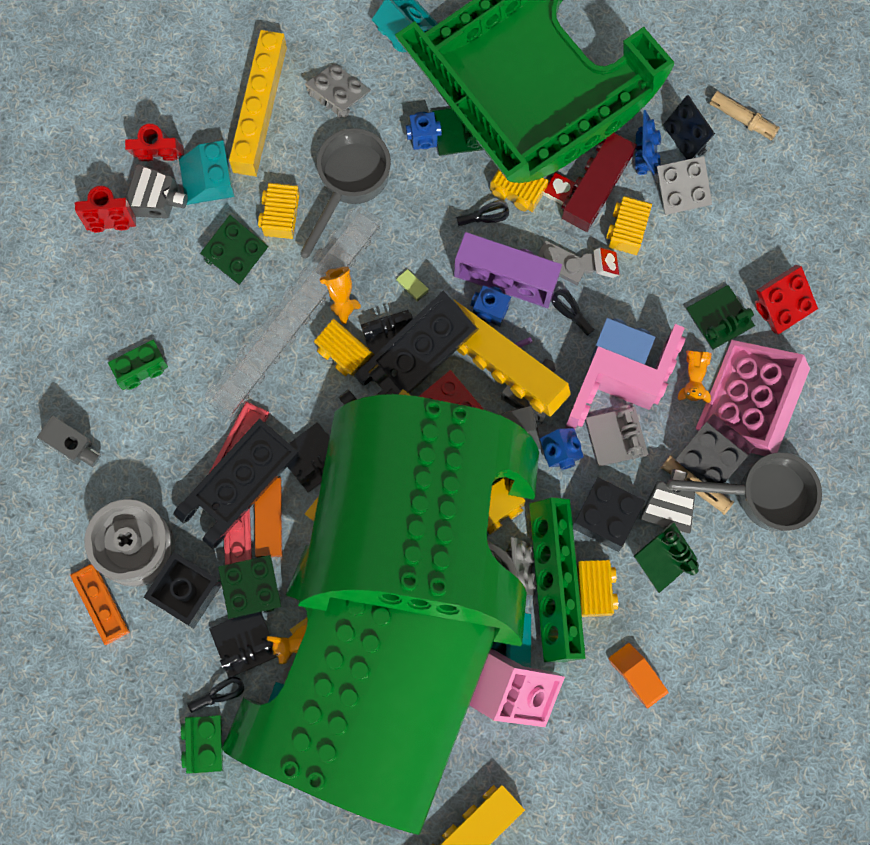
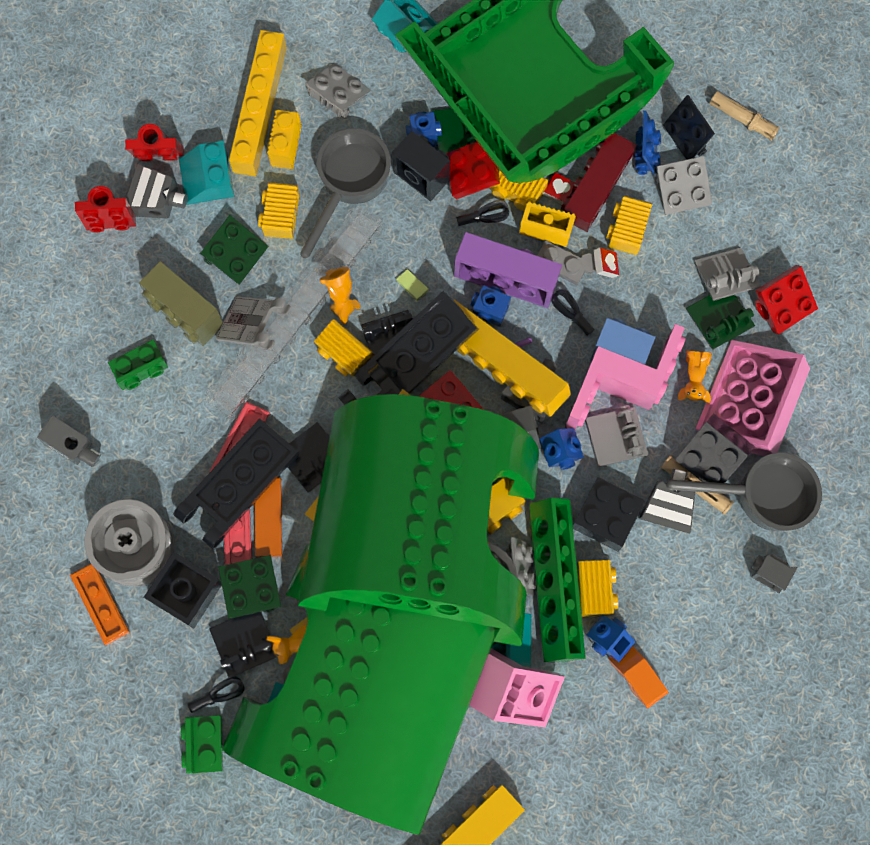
dark green hinge [634,522,699,593] -> none
none -> olive brick [139,261,223,346]
none -> light grey flag [215,296,291,350]
none -> yellow brick [267,110,302,169]
none -> black brick [392,131,450,202]
none -> red plate [447,142,500,200]
none -> yellow brick [519,201,576,247]
none -> blue brick [586,615,636,662]
none -> light grey hinge [694,247,761,301]
none -> dark grey window [751,554,798,593]

